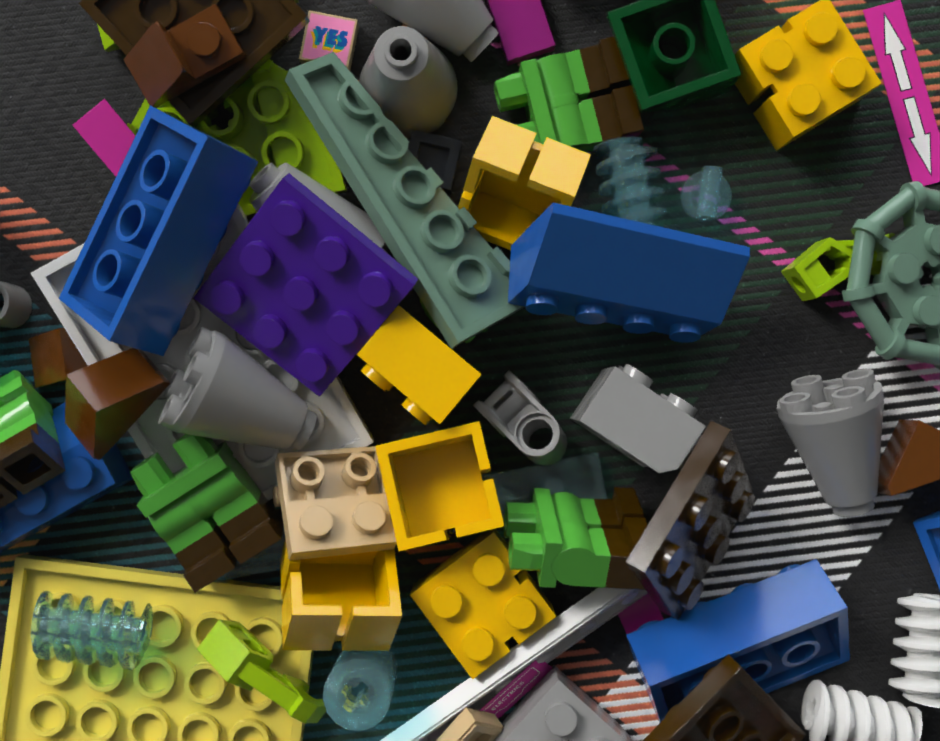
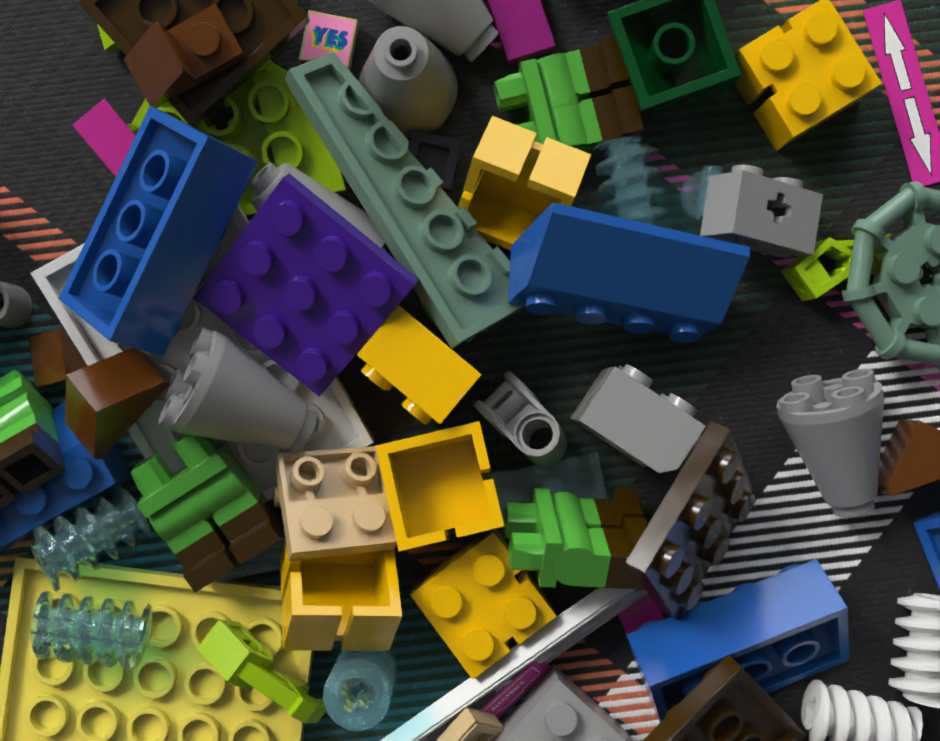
none -> clear light blue piece [30,486,152,592]
none -> light grey brick [700,165,823,257]

